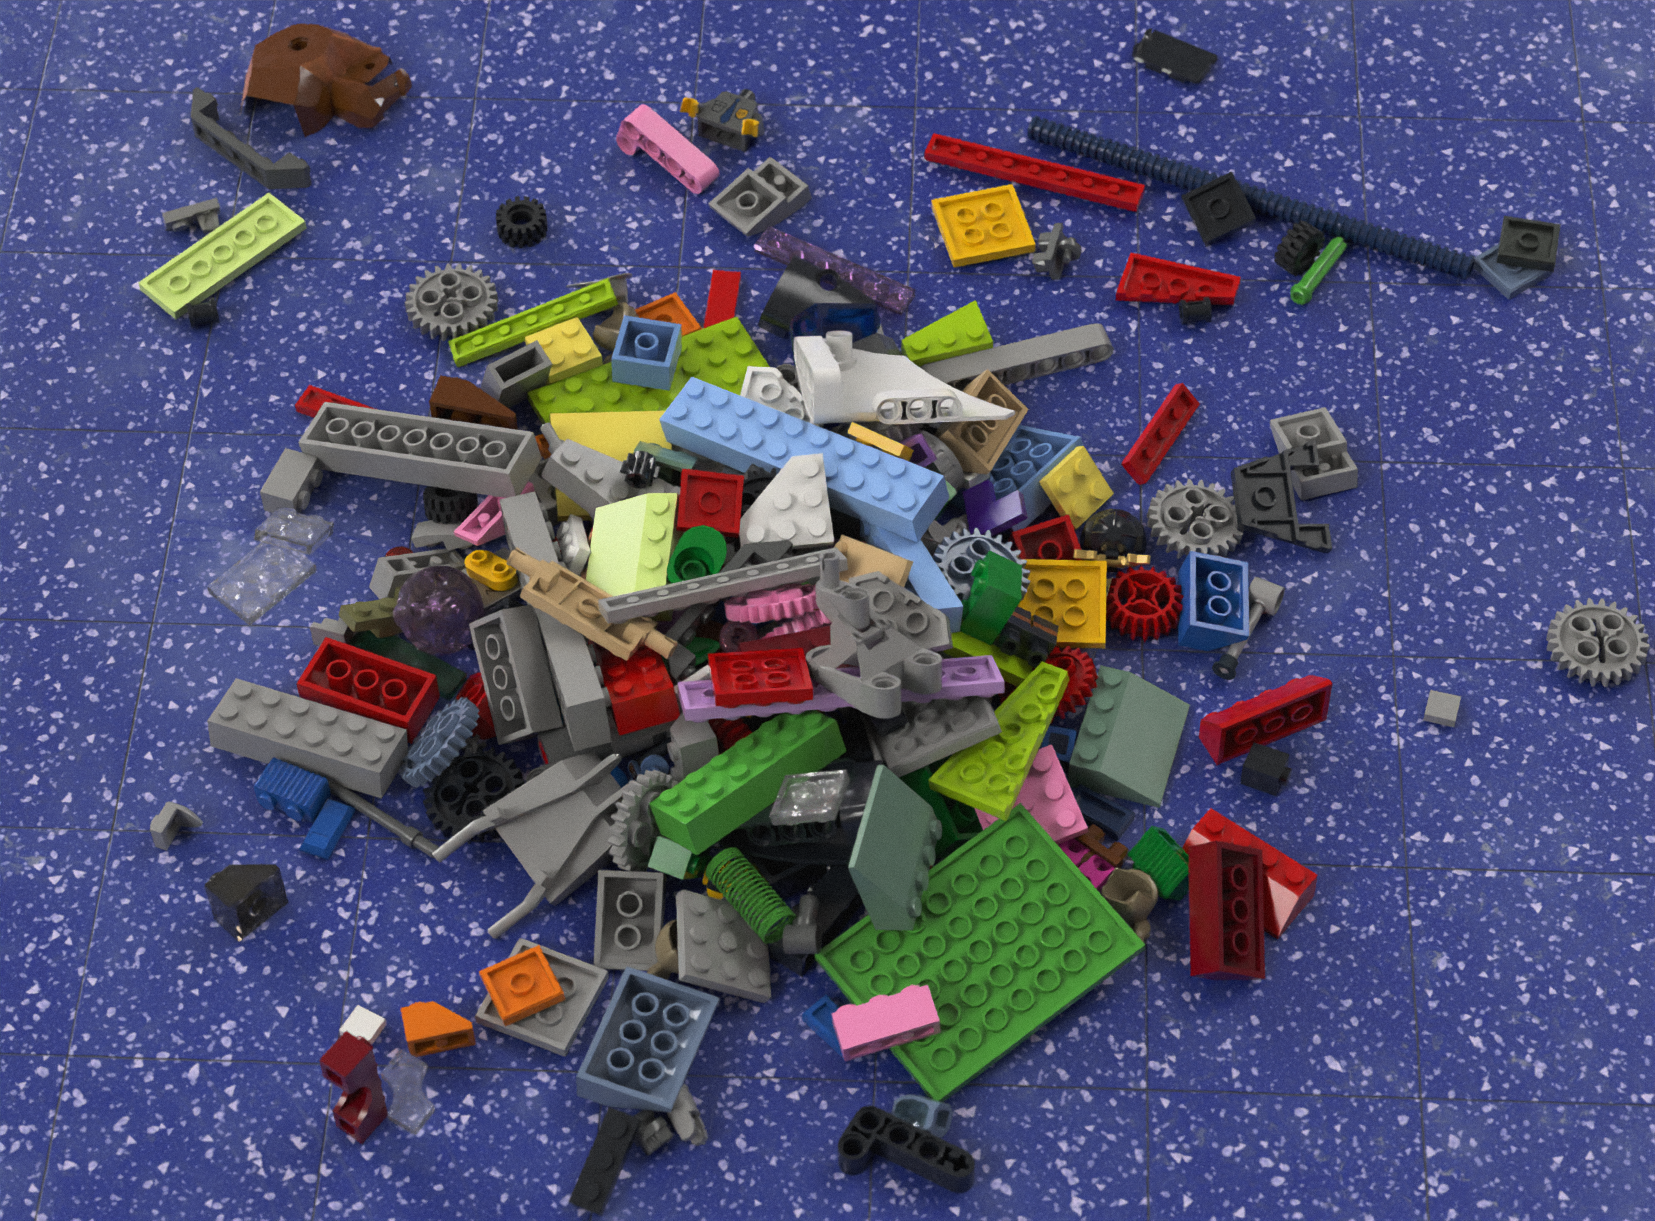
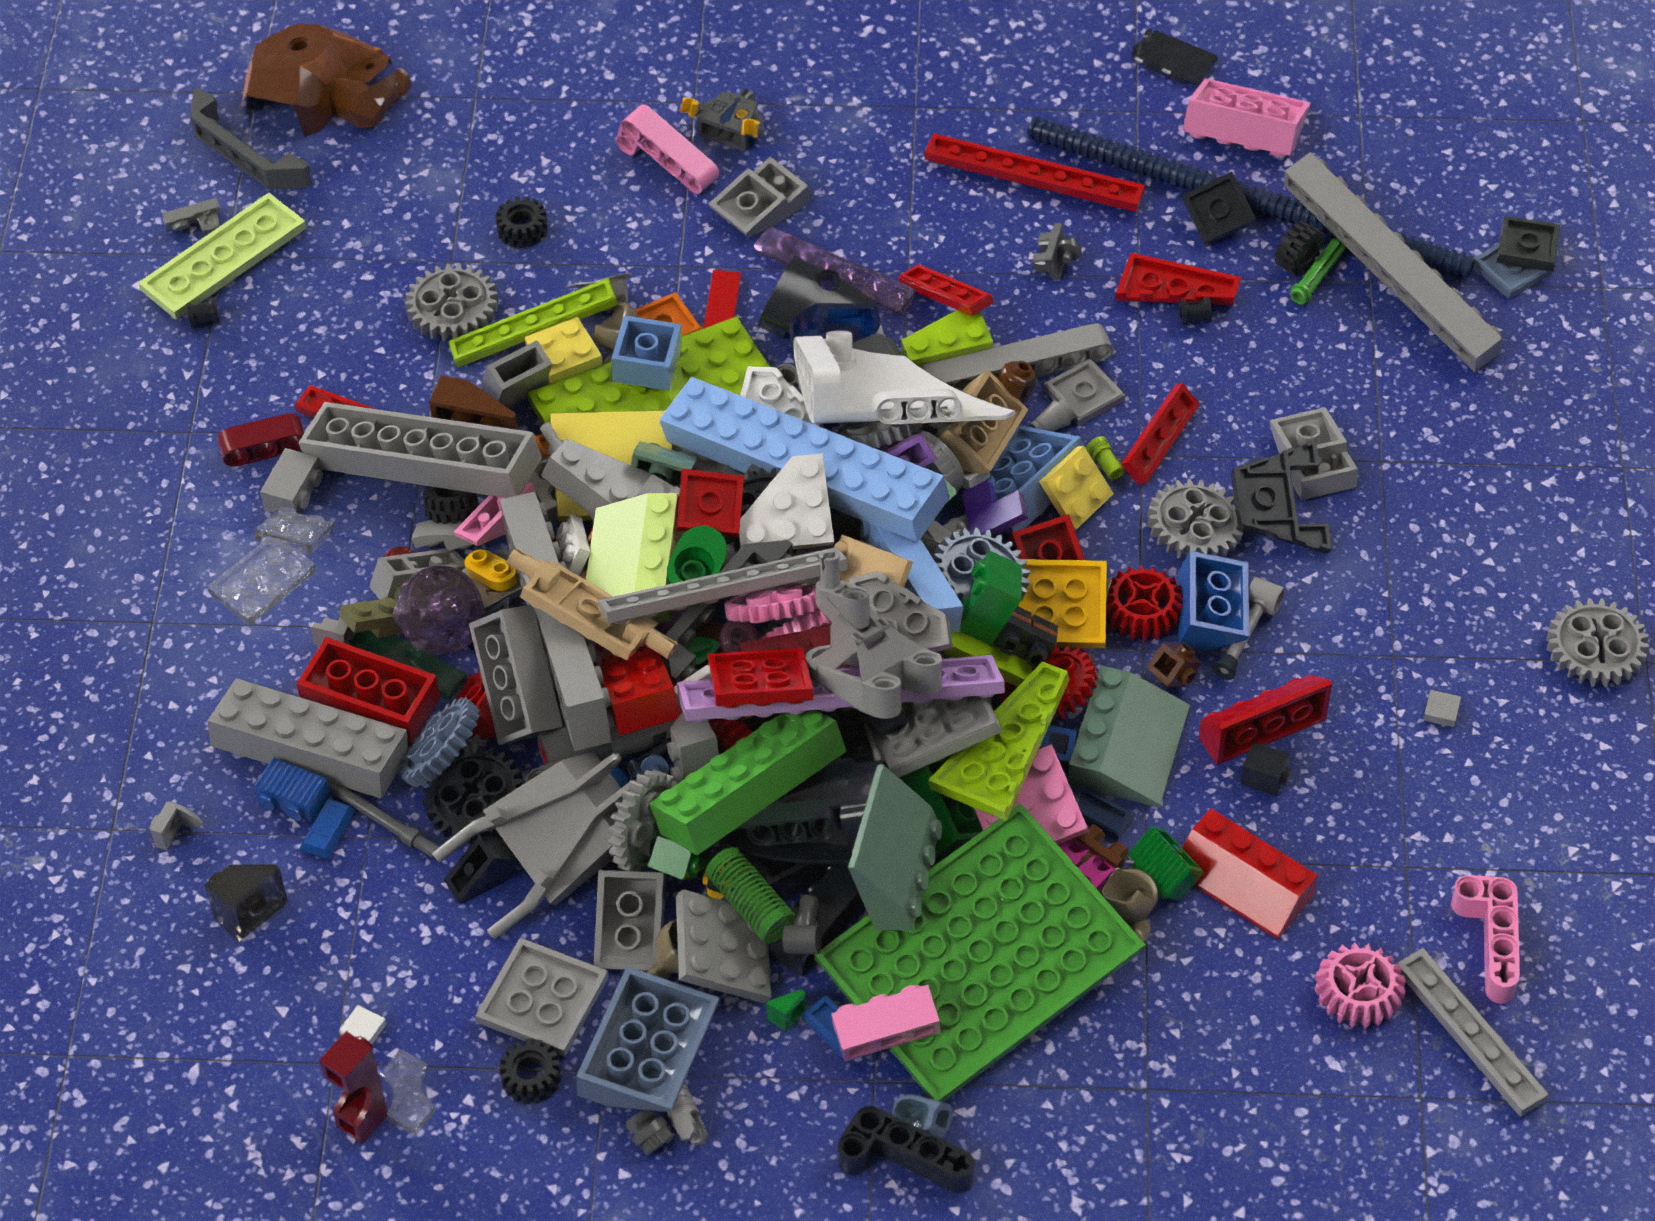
orange slope [401,1001,476,1058] -> none
orange tile [479,945,566,1026] -> none
black plate [568,1107,642,1216] -> none
black gear [620,451,660,489] -> none
clear plate [770,770,850,825] -> none
yellow plate [847,422,914,461] -> none
yellow plate [932,184,1036,268] -> none
black helmet [1073,509,1151,572] -> none
dark red slope [1188,841,1265,980] -> none
none -> dark red beam [217,413,305,467]
none -> black slope [444,835,520,903]
none -> black tyre [499,1038,561,1105]
none -> green slope [766,989,806,1031]
none -> red tile [898,264,994,316]
none -> reddish brown head [997,361,1038,403]
none -> light grey cone [1030,399,1075,432]
none -> light grey tile [1043,358,1125,427]
none -> lime pin [1086,436,1125,481]
none -> reddish brown brick [1146,642,1202,688]
none -> bright pink slope [1183,78,1311,157]
none -> light grey brick [1284,152,1503,372]
none -> bright pink gear [1315,942,1405,1029]
none -> light grey plate [1397,948,1549,1117]
none -> bright pink beam [1451,875,1520,1004]

